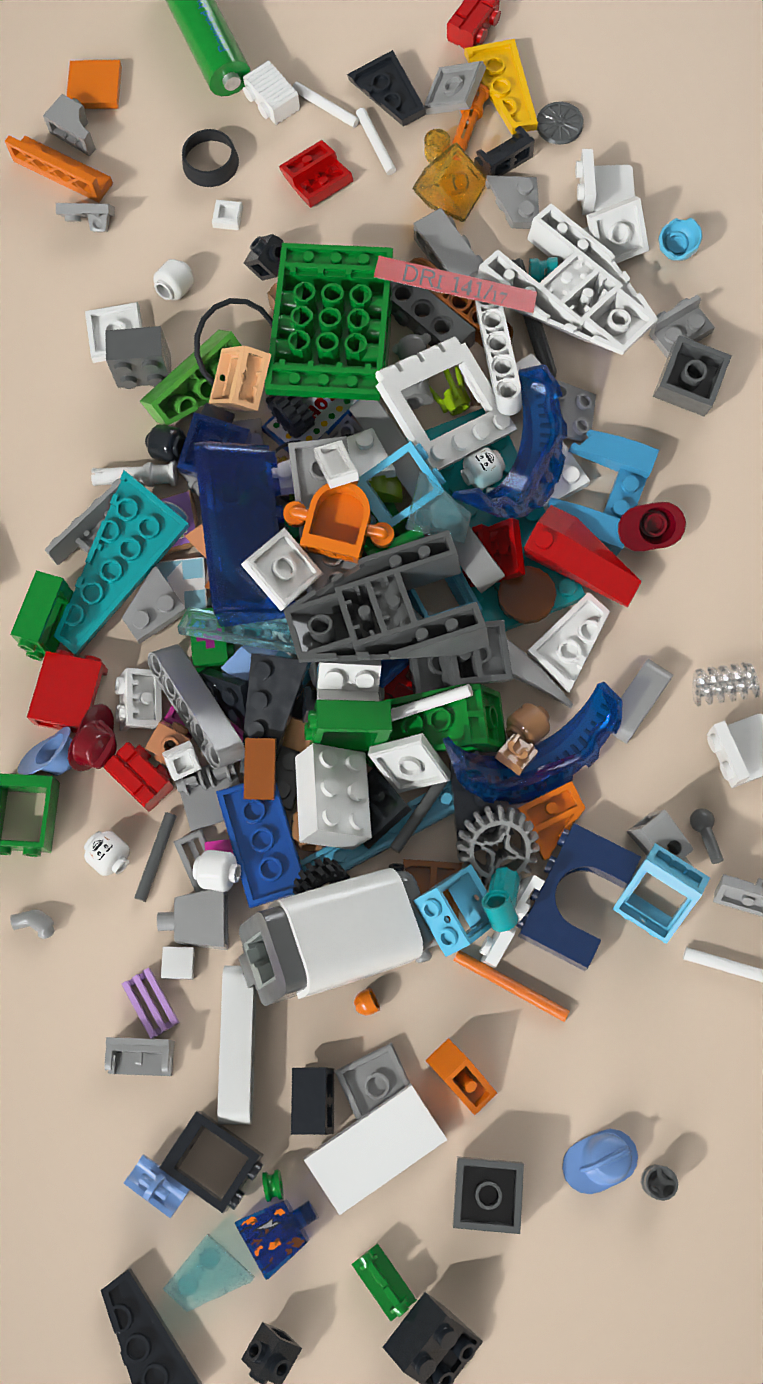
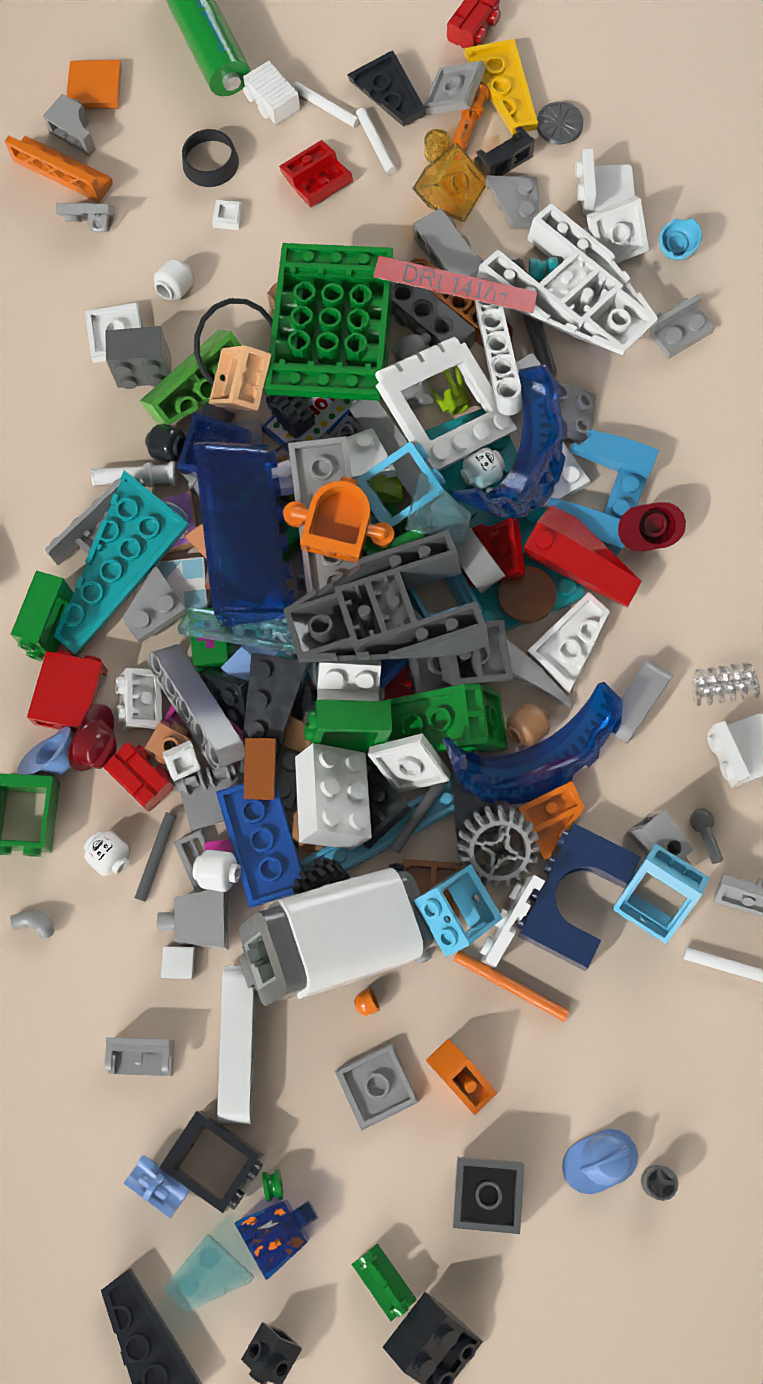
lavender tile [122,968,180,1039] -> none
white tile [241,527,324,611] -> none
black brick [244,234,284,281] -> none
black hinge [291,1067,334,1135] -> none
white tile [304,1083,447,1215] -> none
white tile [314,440,359,489] -> none
white bar [391,684,473,721] -> none
teal piece [481,867,520,932] -> none
medium nougat tile [495,734,538,776] -> none
dark grey brick [652,335,732,416] -> none

